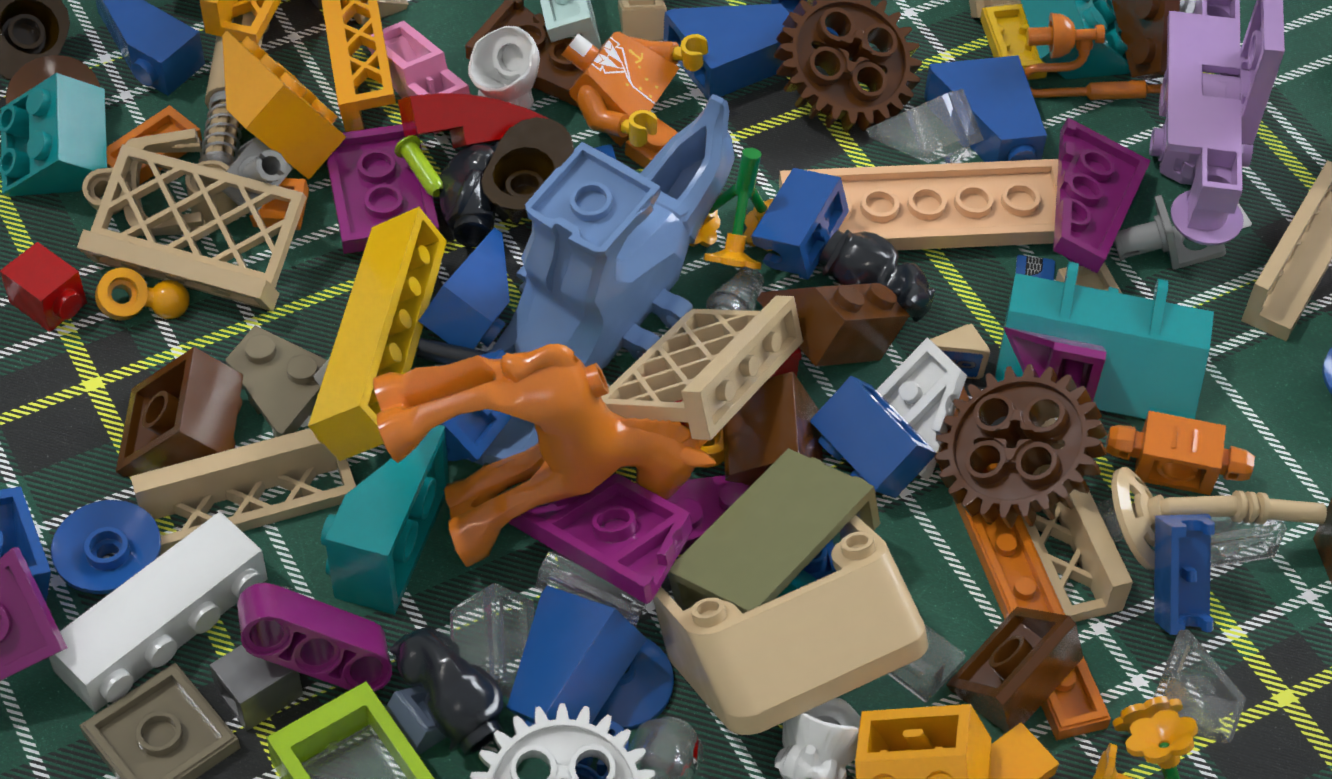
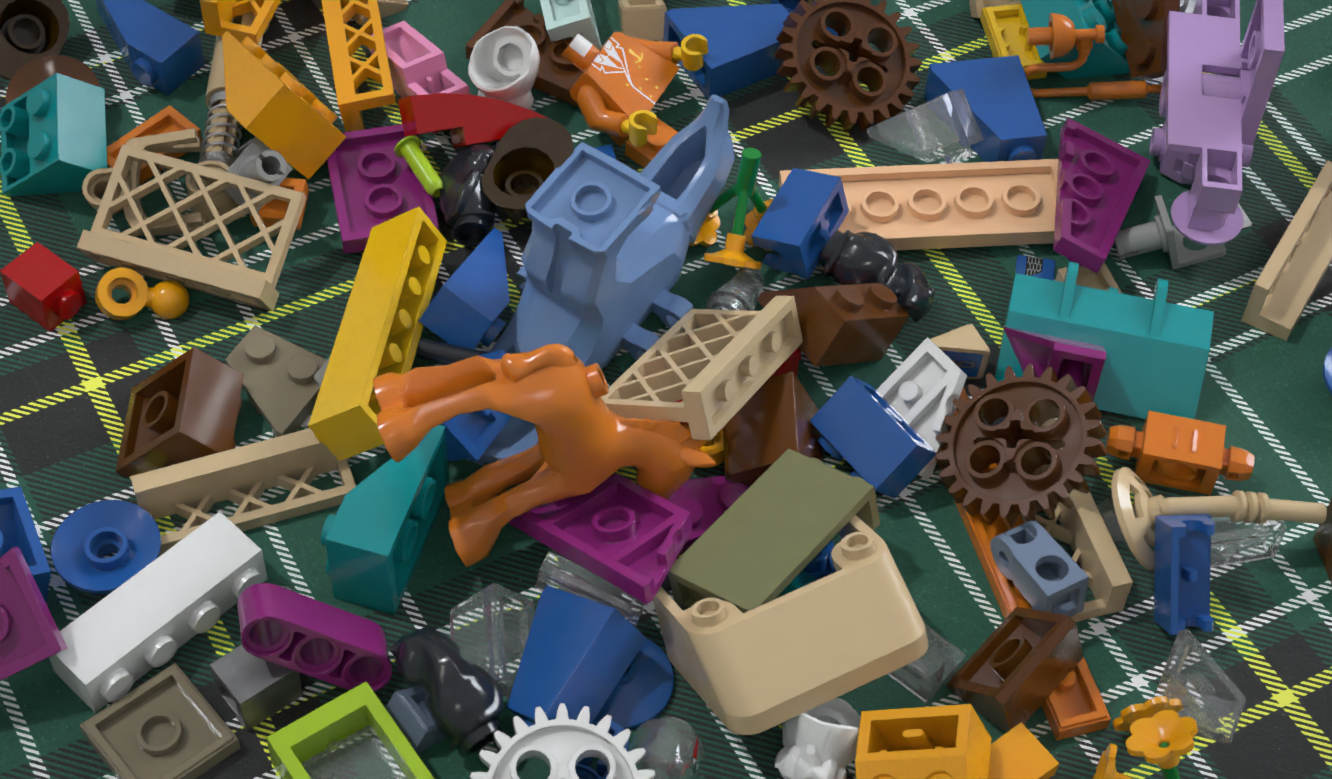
none -> sand blue leg [990,520,1089,617]

